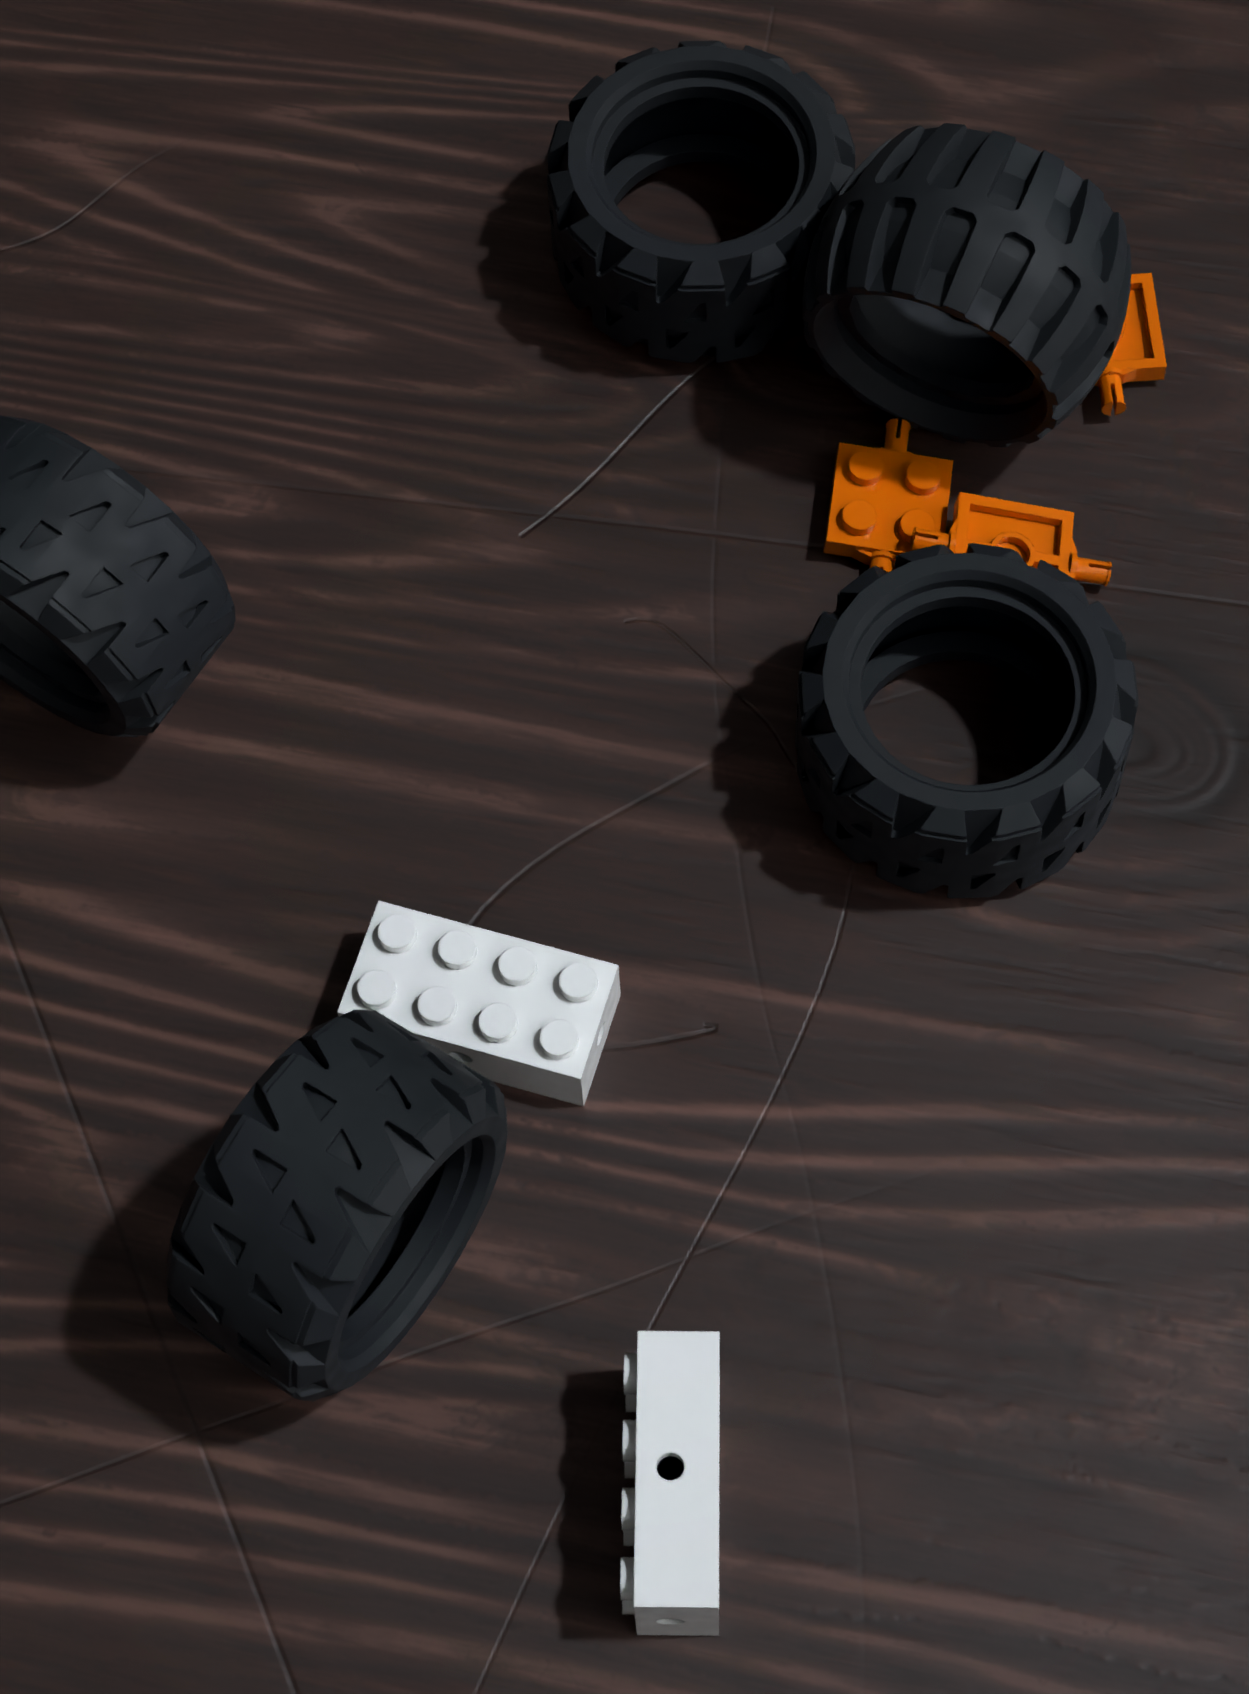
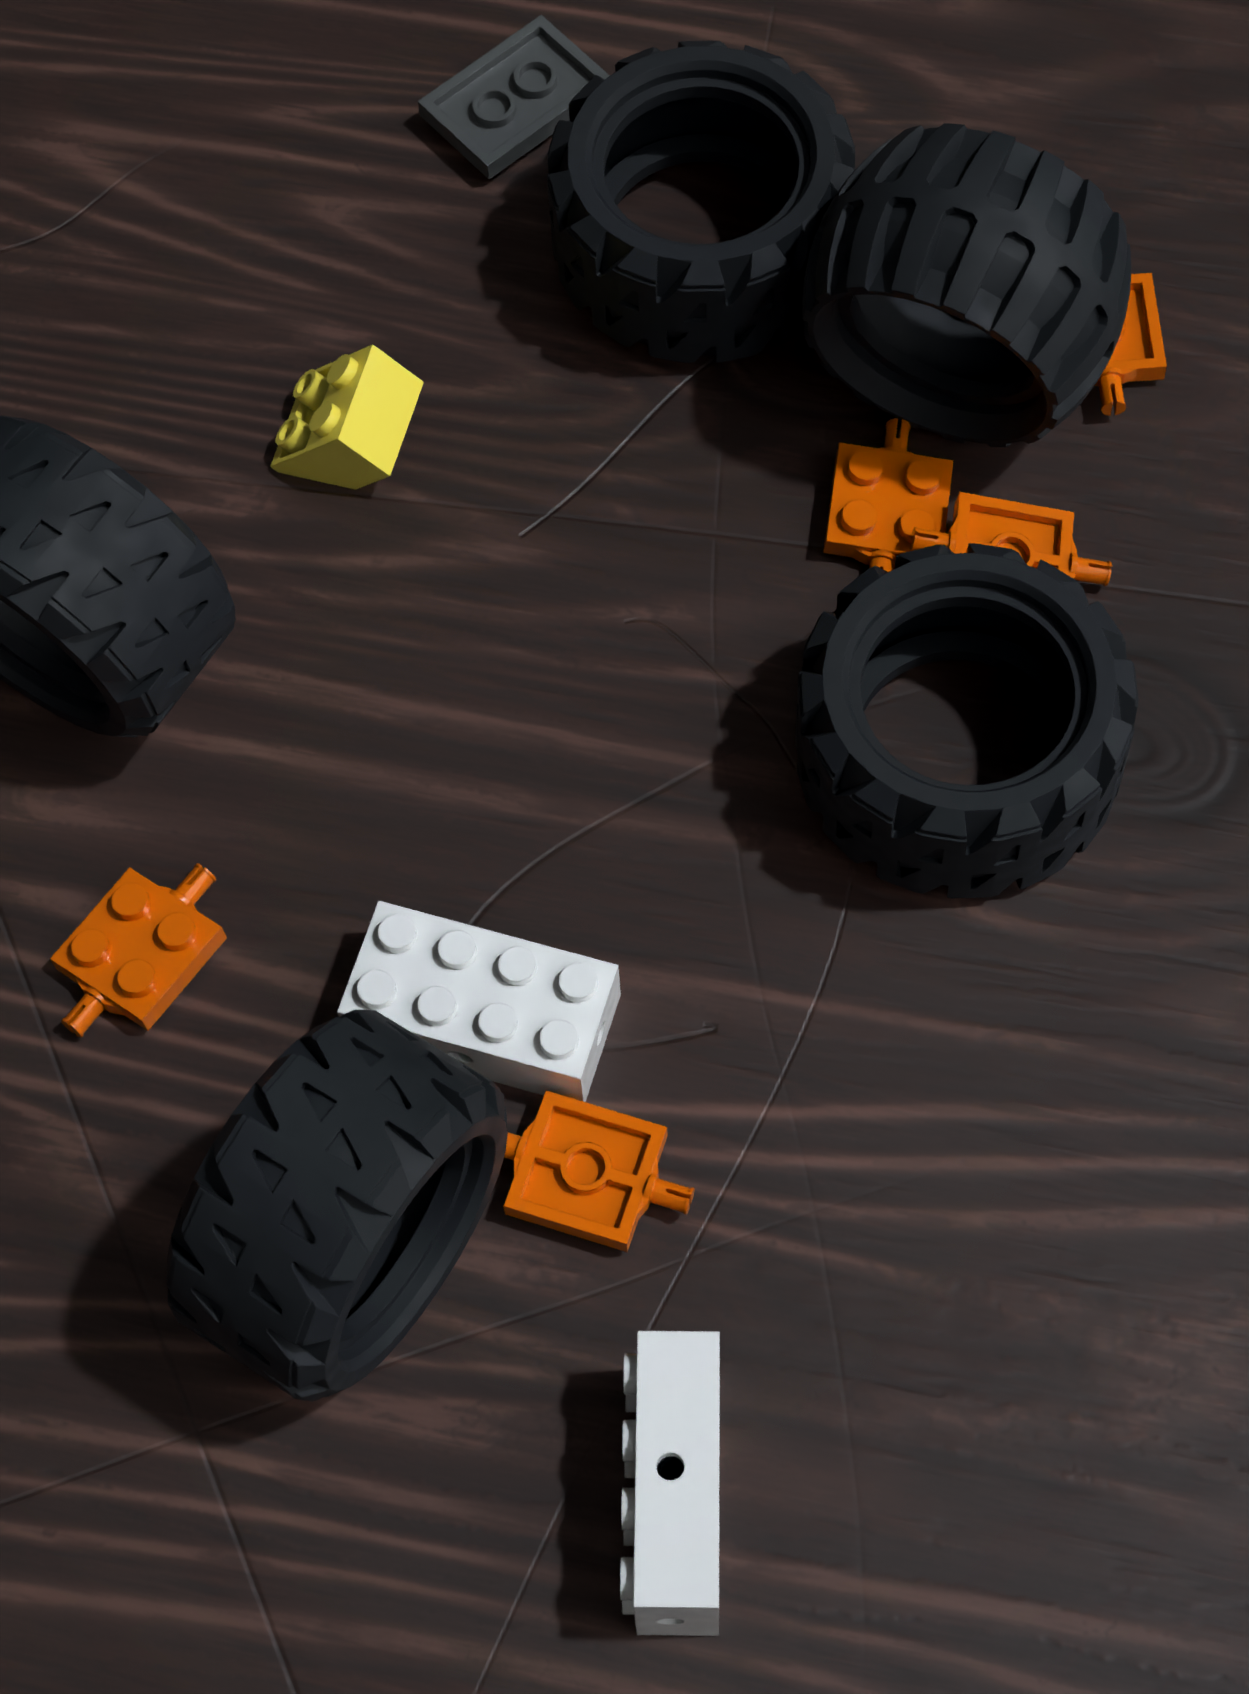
none -> orange plate [50,863,227,1038]
none -> light yellow slope [270,344,424,490]
none -> dark grey plate [418,15,610,179]
none -> orange plate [504,1090,695,1252]

